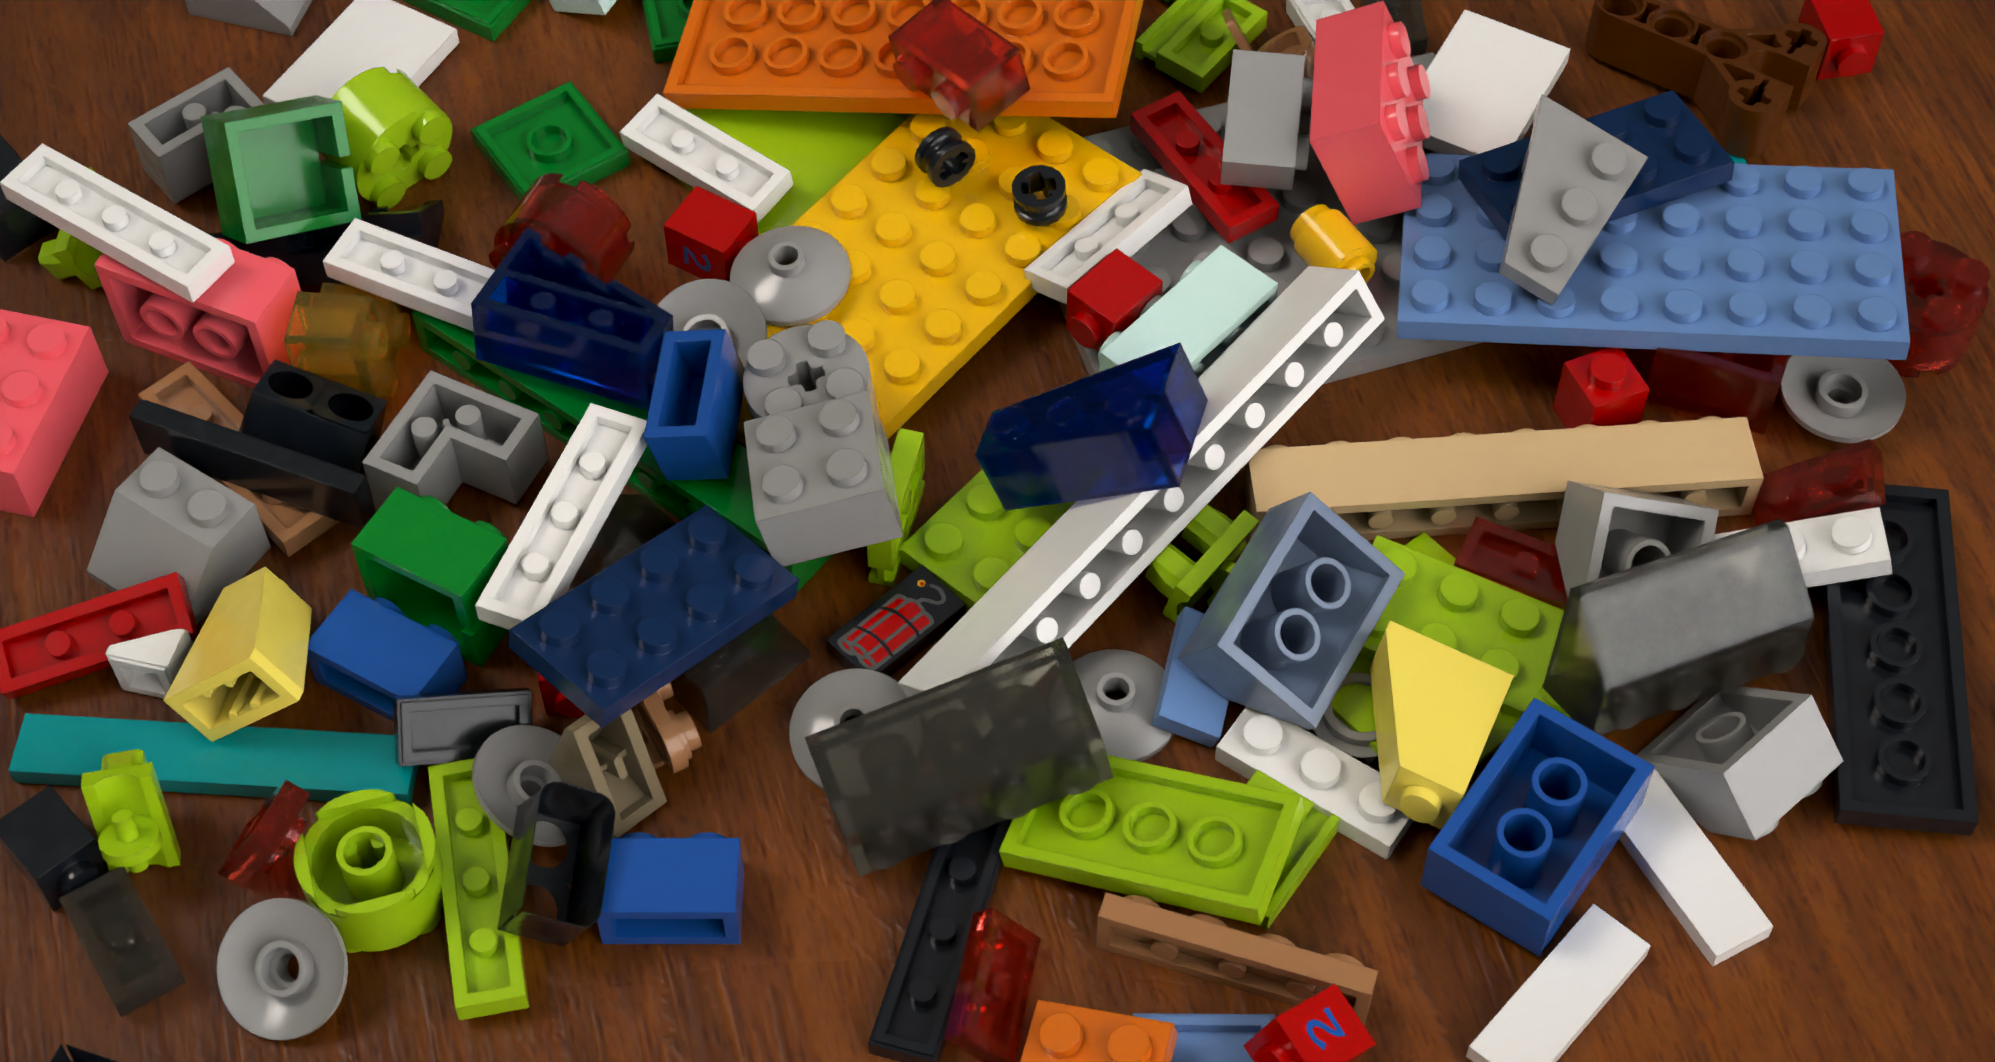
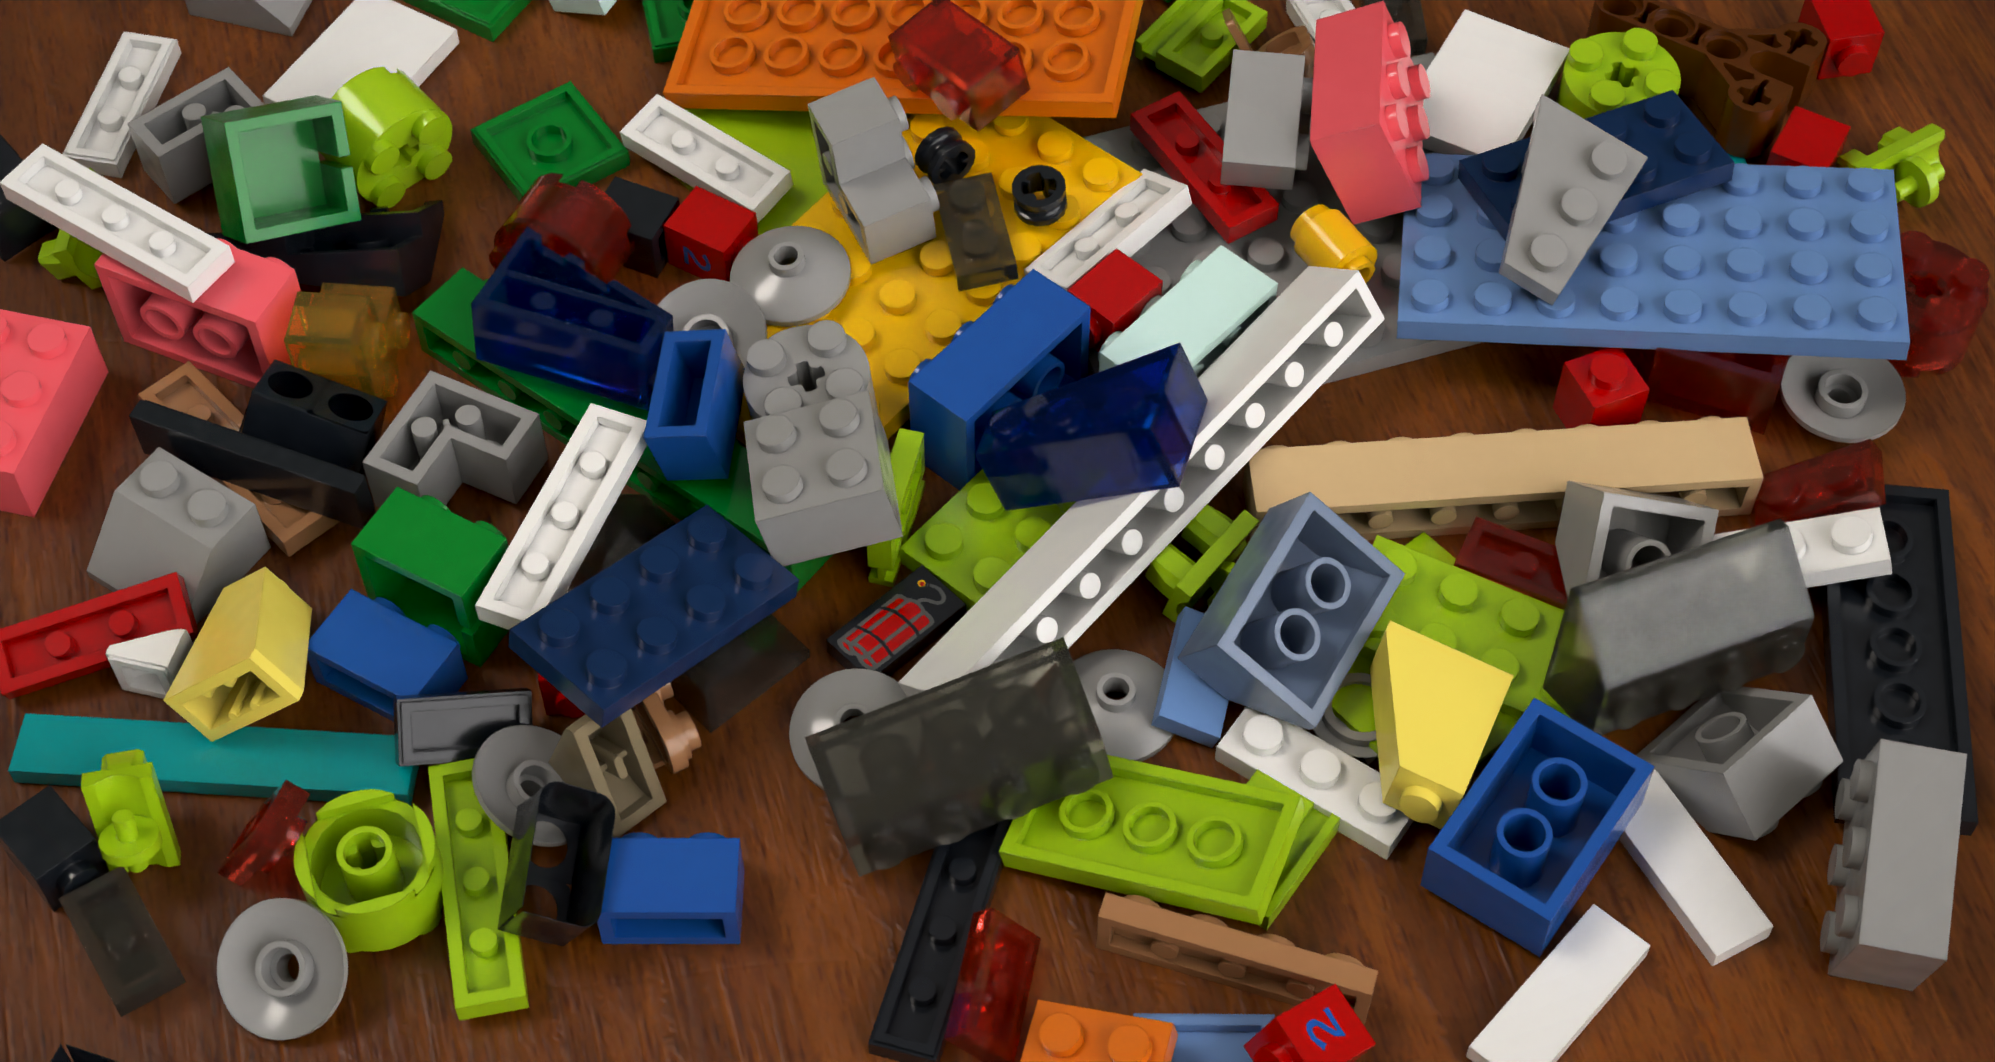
white plate [323,218,518,337] -> none
none -> white tile [63,31,181,178]
none -> black brick [586,176,680,278]
none -> light grey brick [807,77,940,265]
none -> blue brick [908,269,1091,490]
none -> clear smoke plate [933,172,1018,292]
none -> lime brick [1556,28,1681,119]
none -> red brick [1766,105,1851,167]
none -> light grey brick [1820,739,1967,991]
none -> lime hips [1836,123,1945,208]

